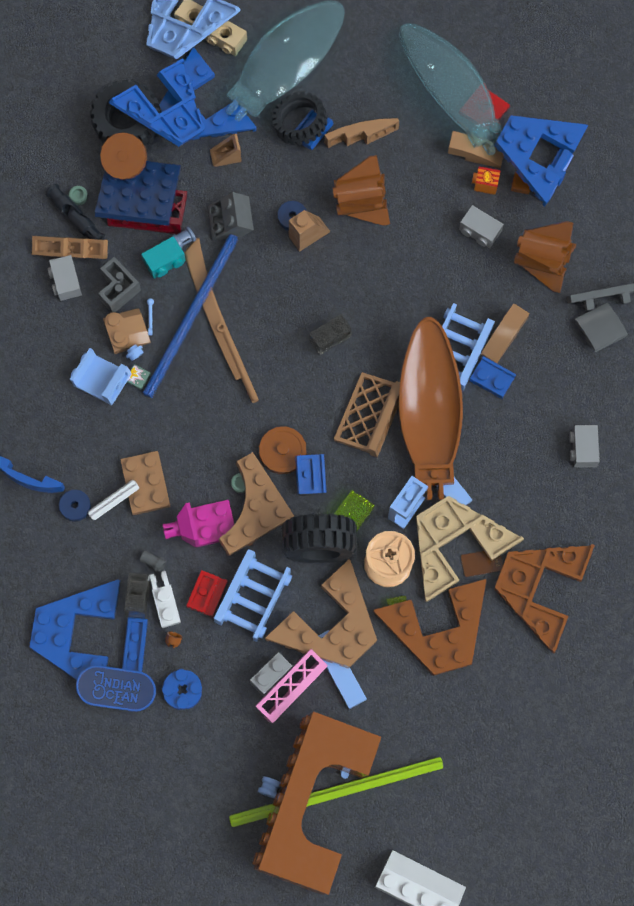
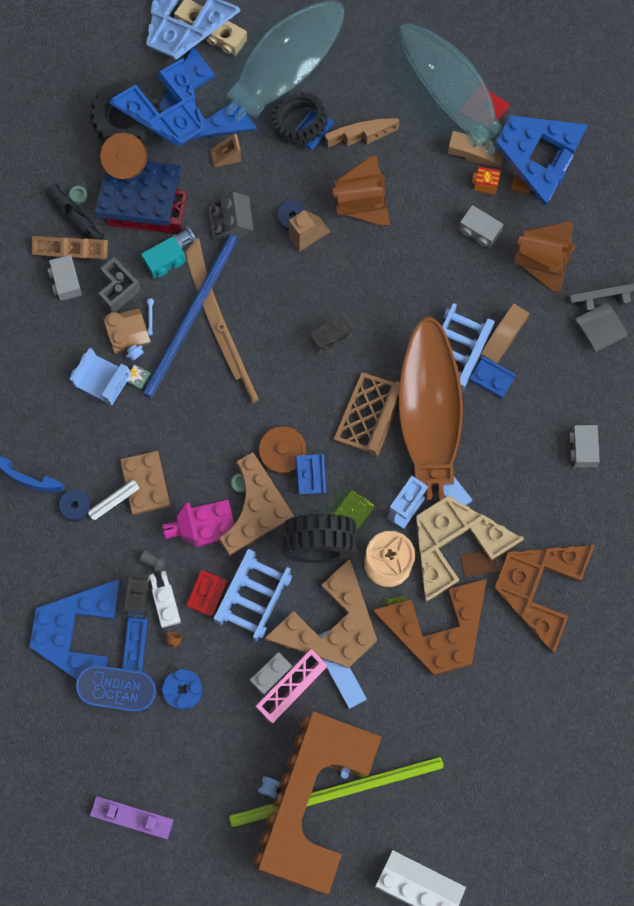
none -> medium lavender hinge [90,796,174,840]

